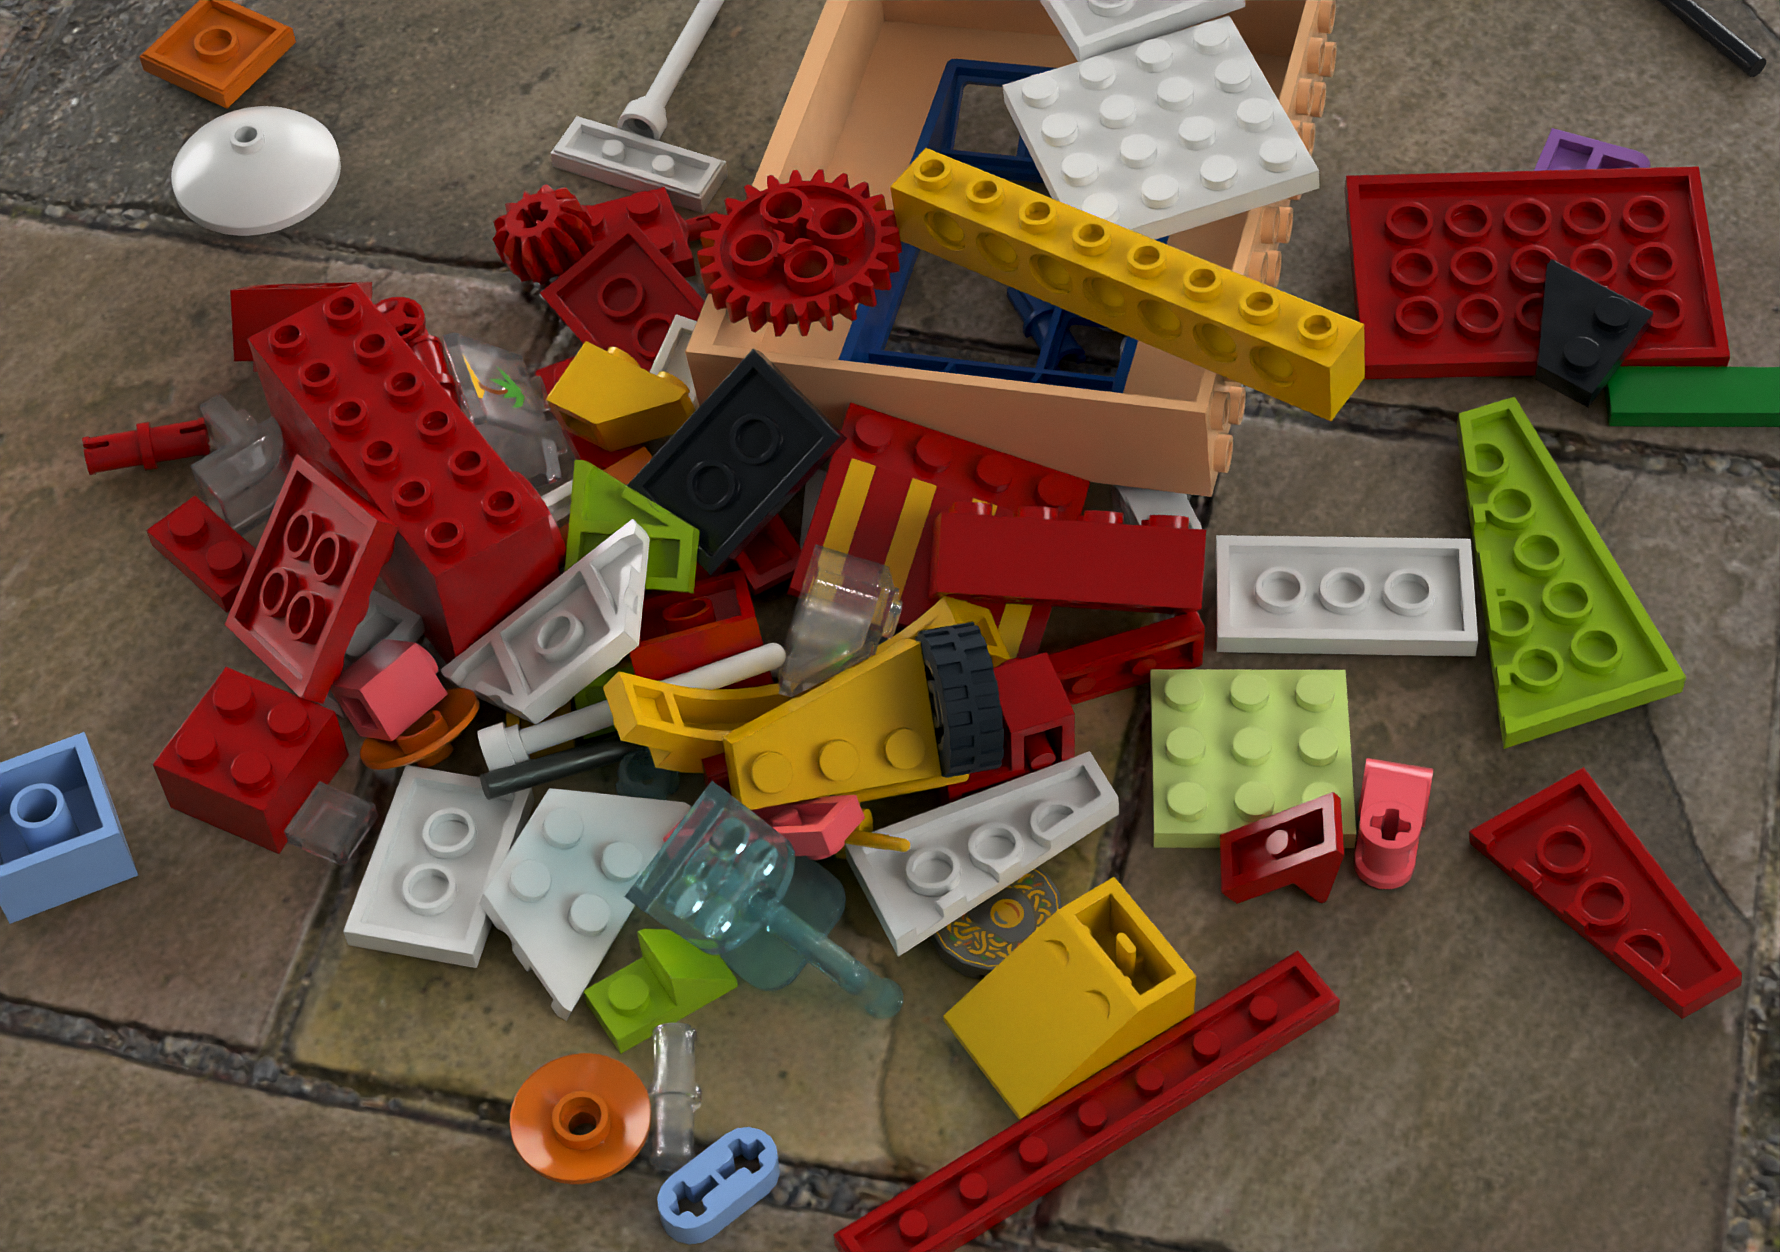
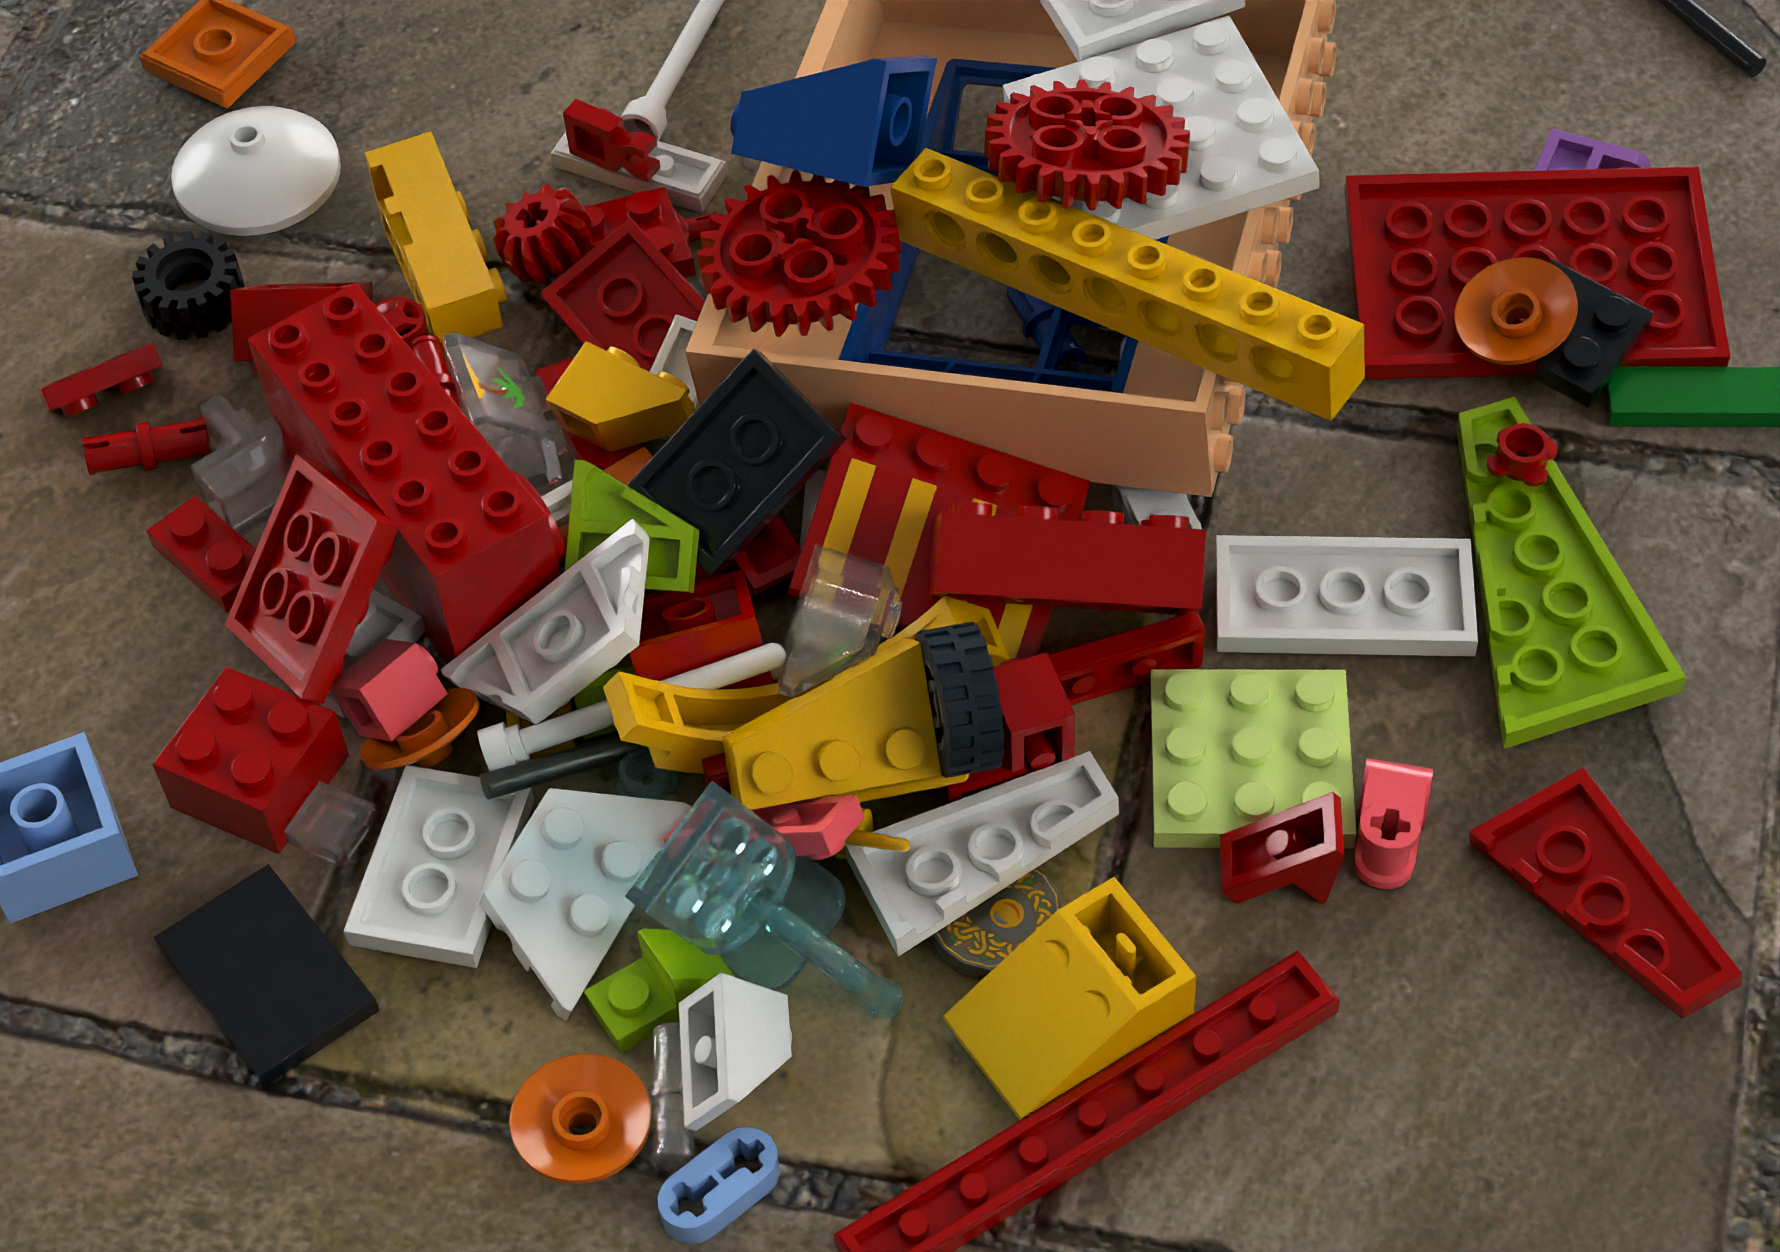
none -> red plate [38,343,163,417]
none -> black tyre [132,231,245,340]
none -> black tile [154,864,380,1088]
none -> yellow wedge [365,131,507,347]
none -> red plate [563,99,661,182]
none -> white slope [679,973,792,1131]
none -> blue slope [730,56,937,187]
none -> red gear [984,80,1190,210]
none -> orange dish [1454,257,1578,365]
none -> red plate [1486,423,1558,487]

